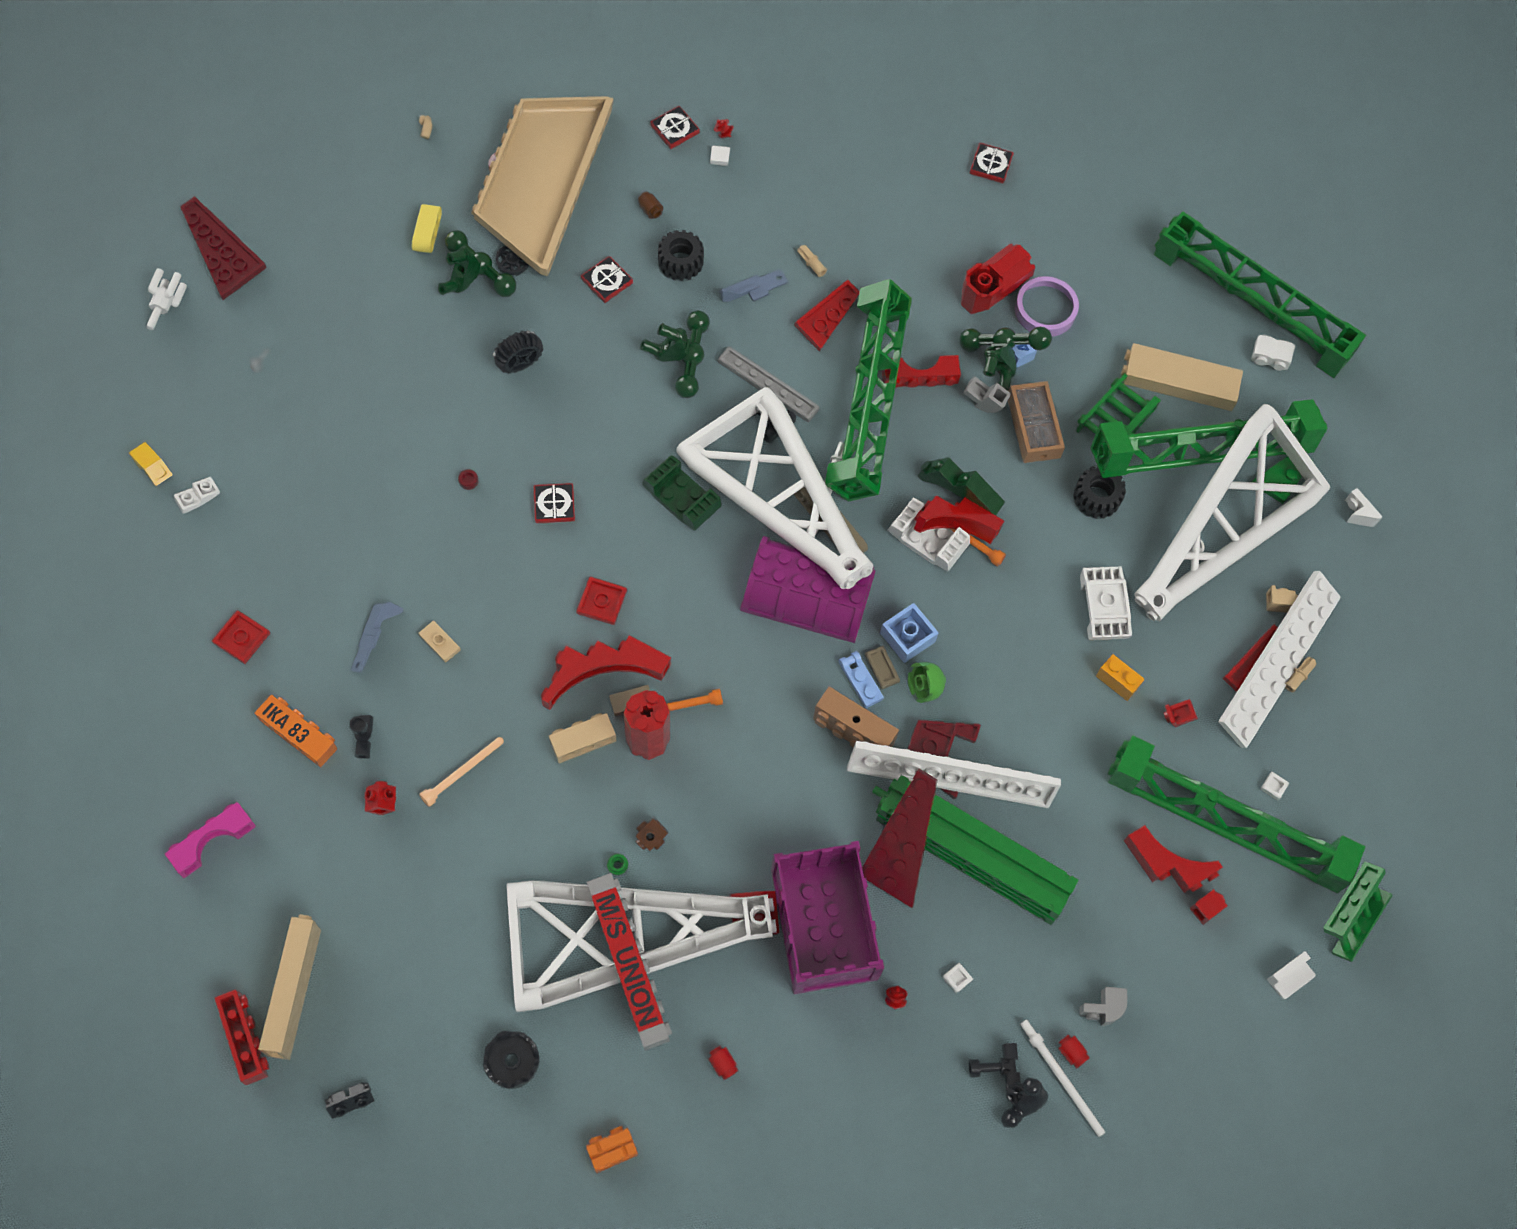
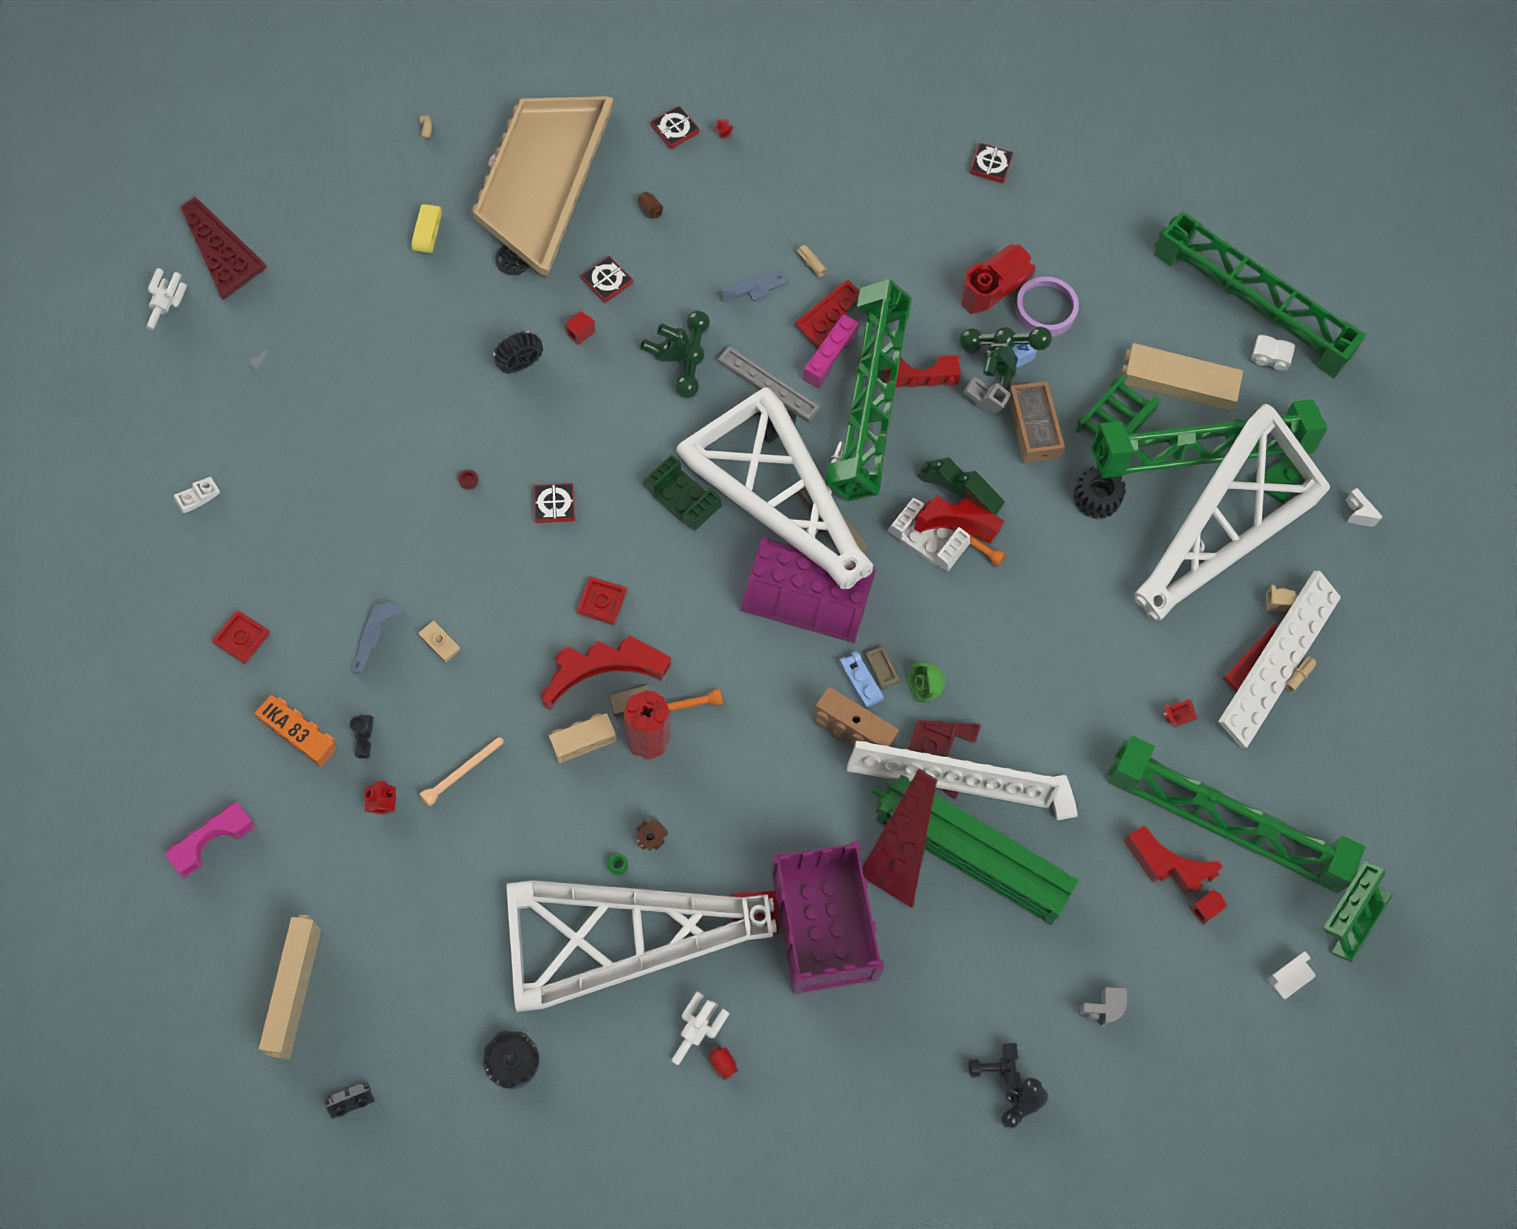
yellow slope [128,442,173,486] -> none
red brick [215,989,269,1086] -> none
dark green connector [438,230,517,297] -> none
orange brick [586,1126,638,1174] -> none
brick [587,873,672,1051] -> none
black tyre [658,230,704,281] -> none
white tile [710,146,730,166] -> none
light blue brick [880,603,939,663] -> none
red wheel [885,985,908,1009] -> none
white tile [942,963,973,994] -> none
white bar [1020,1020,1106,1137] -> none
red brick [1058,1034,1090,1069] -> none
white plate [1080,566,1132,640] -> none
light orange brick [1096,654,1145,701] -> none
white tile [1260,772,1289,801] -> none
none -> red brick [565,310,595,345]
none -> white plant [671,991,730,1065]
none -> dark pink arch [803,314,859,389]
none -> white slope [1051,775,1078,820]

